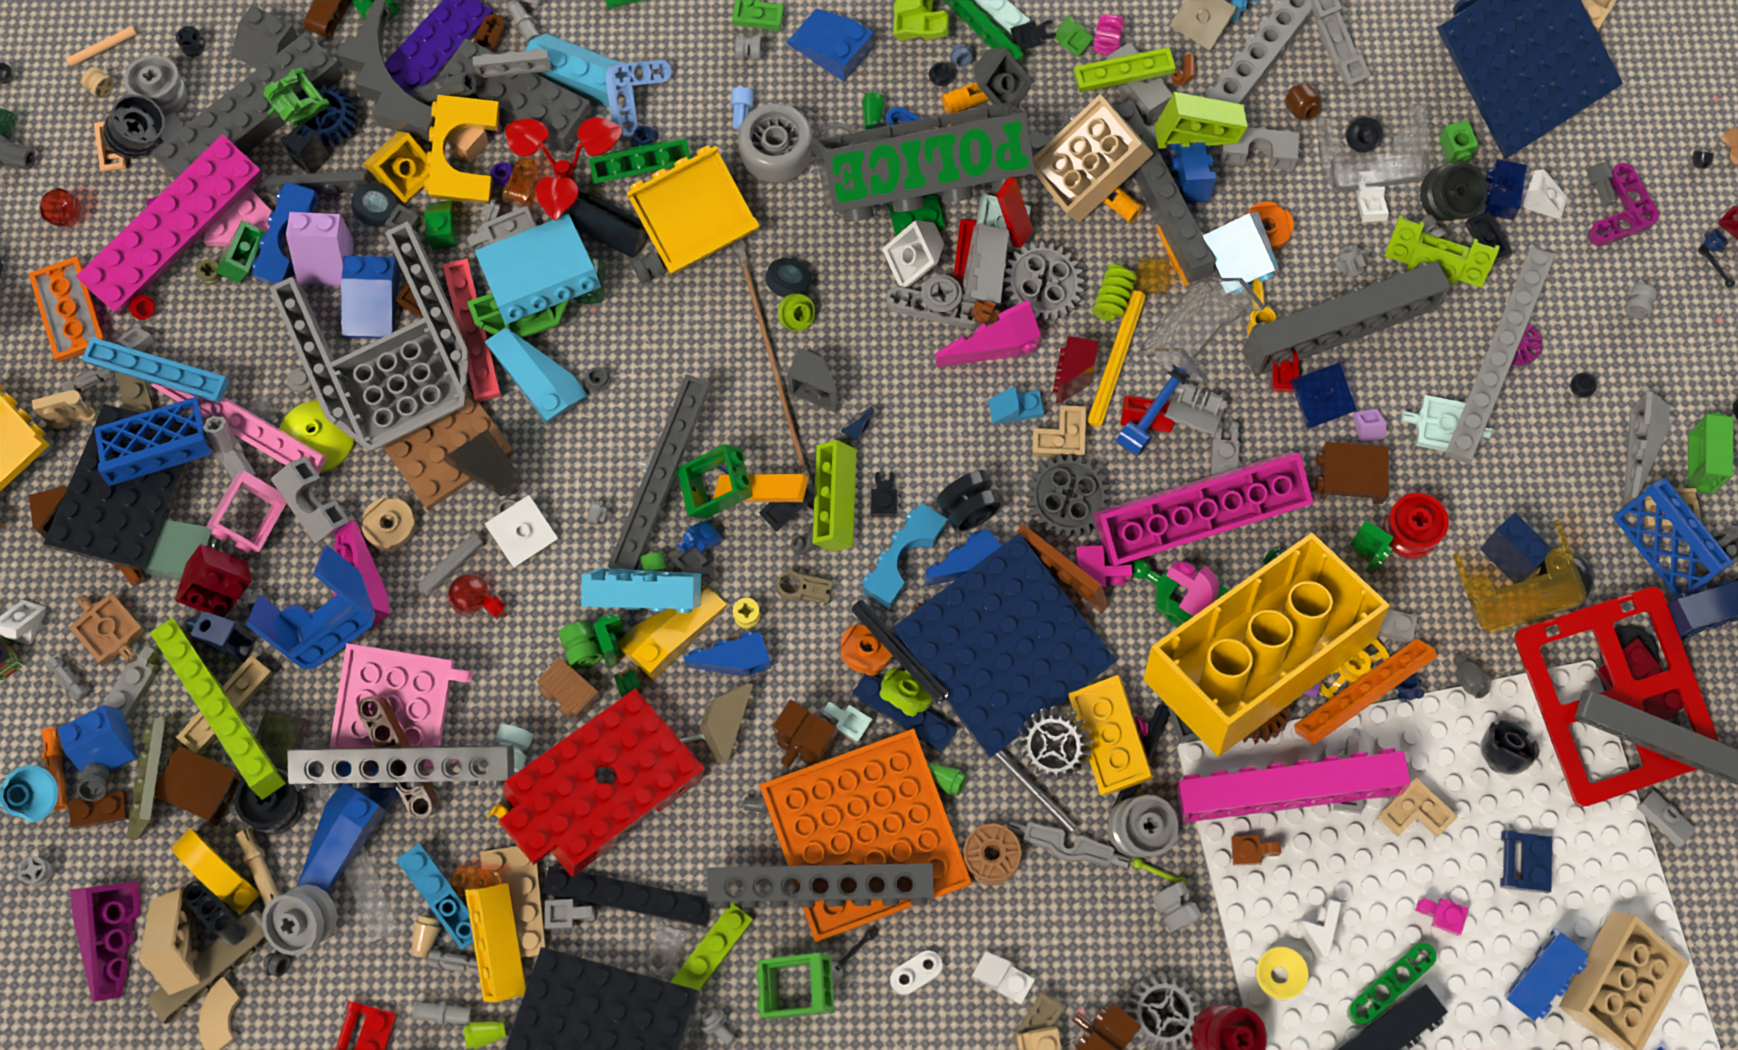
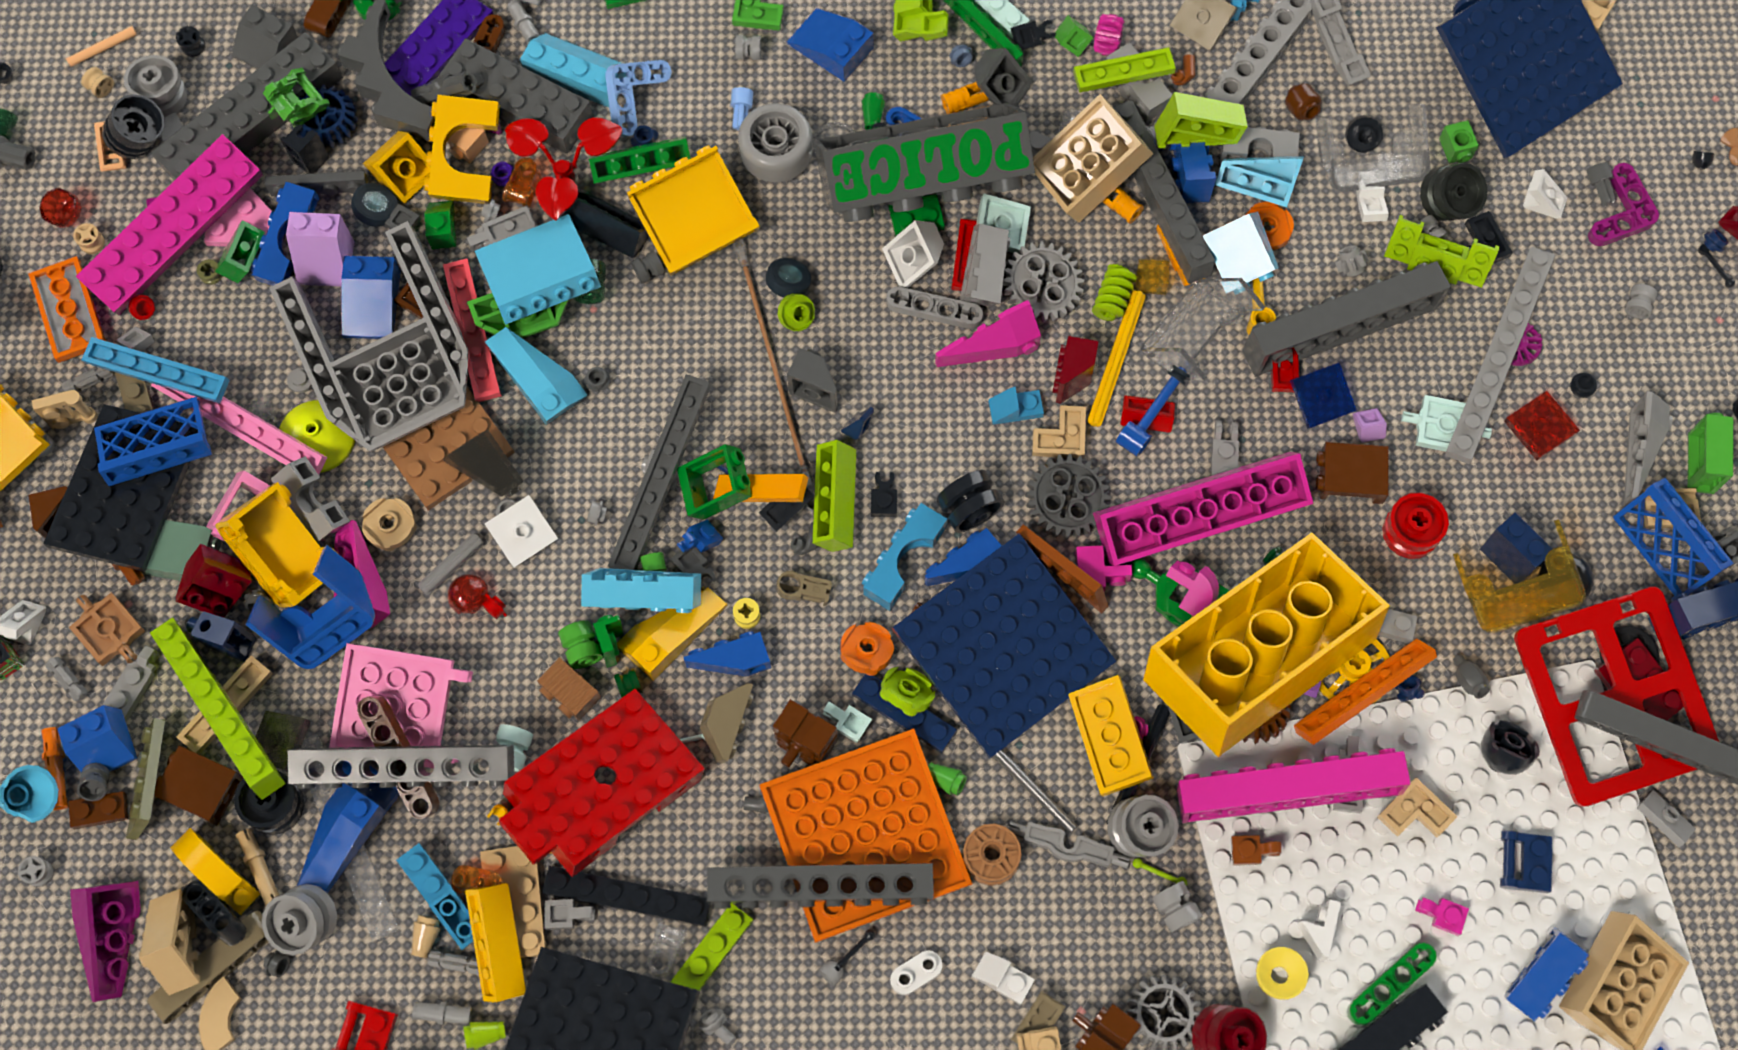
light grey piece [203,416,257,480] -> none
light grey plate [473,49,551,78] -> none
bright green window [756,953,835,1020] -> none
black axle [851,600,949,704] -> none
light grey gear [921,275,962,314] -> none
black plate [929,62,953,87] -> none
dark orange plate [970,299,1000,326] -> none
red tile [996,177,1033,248] -> none
dark grey gear [1020,705,1094,780] -> none
light grey hinge [1165,383,1227,435] -> none
green bracket [1350,520,1393,573] -> none
clear blue brick [1484,159,1527,220] -> none
none -> tan wheel [73,223,105,254]
none -> yellow windscreen [215,482,336,608]
none -> medium azure wedge [1215,156,1304,207]
none -> clear red plate [1504,391,1580,461]

